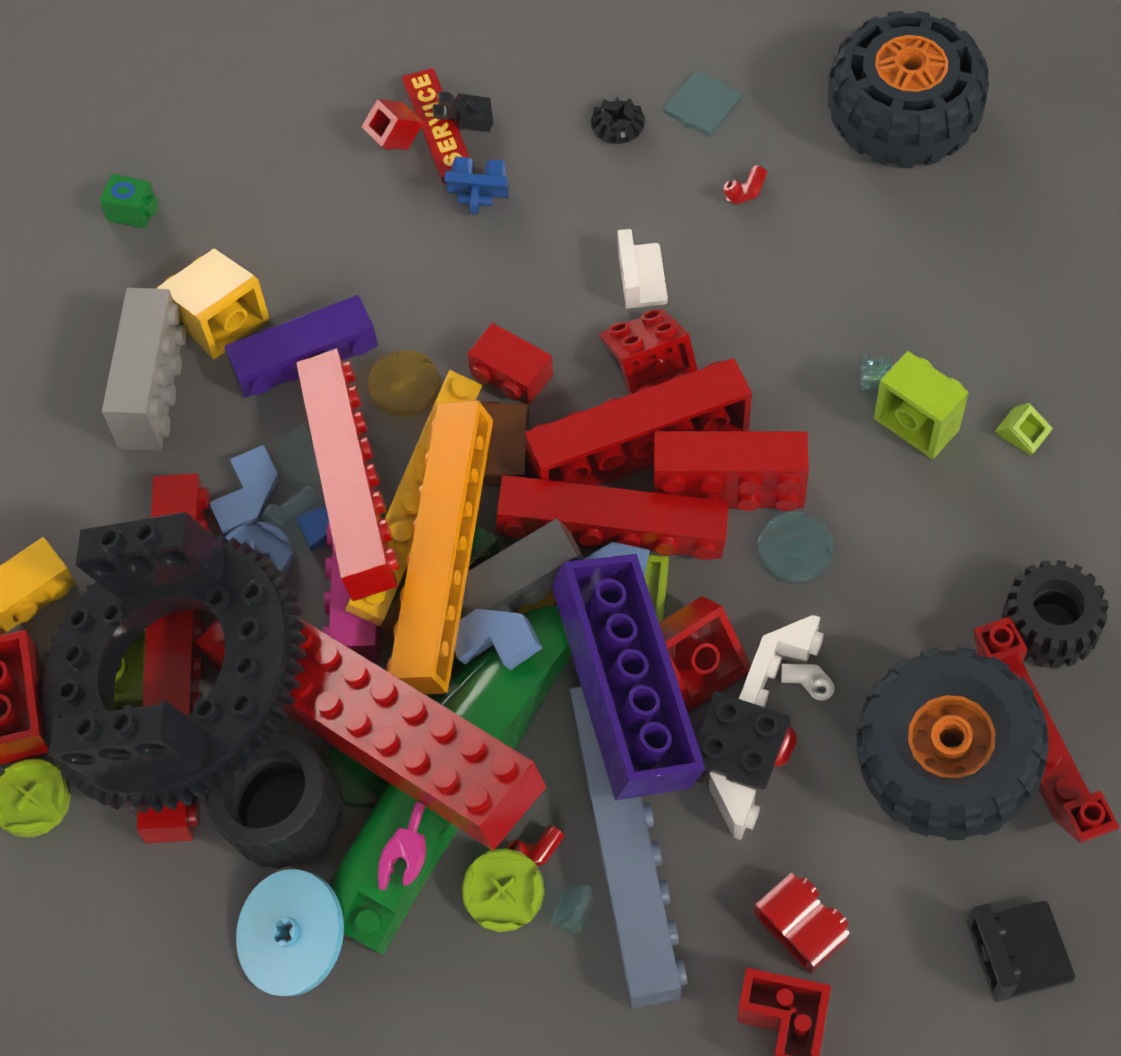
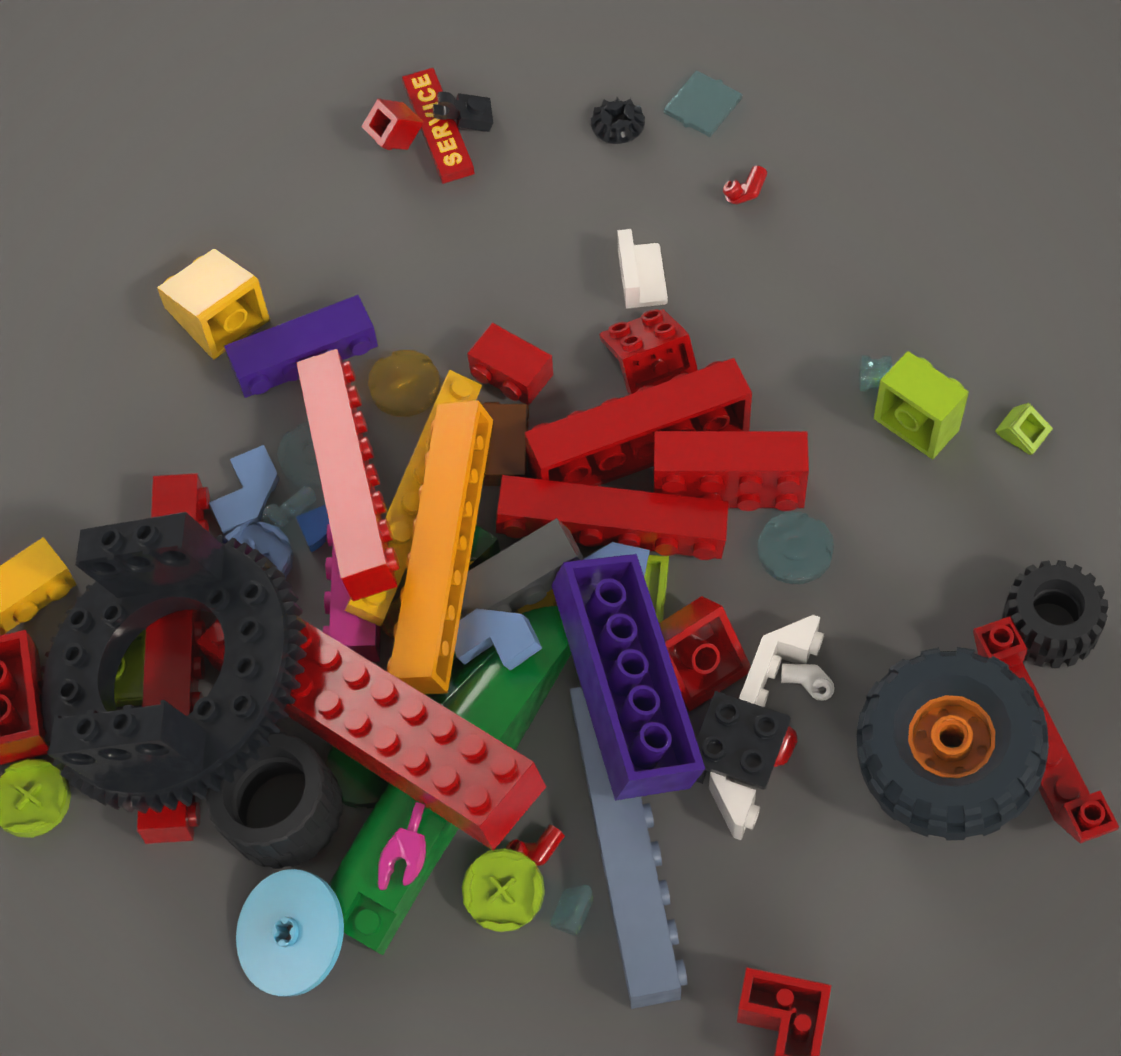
green brick [99,173,158,229] -> none
light grey brick [102,288,187,451] -> none
blue hips [444,156,510,215] -> none
red brick [753,873,850,974] -> none
black wheel [828,10,989,168] -> none
black bracket [967,901,1075,1003] -> none

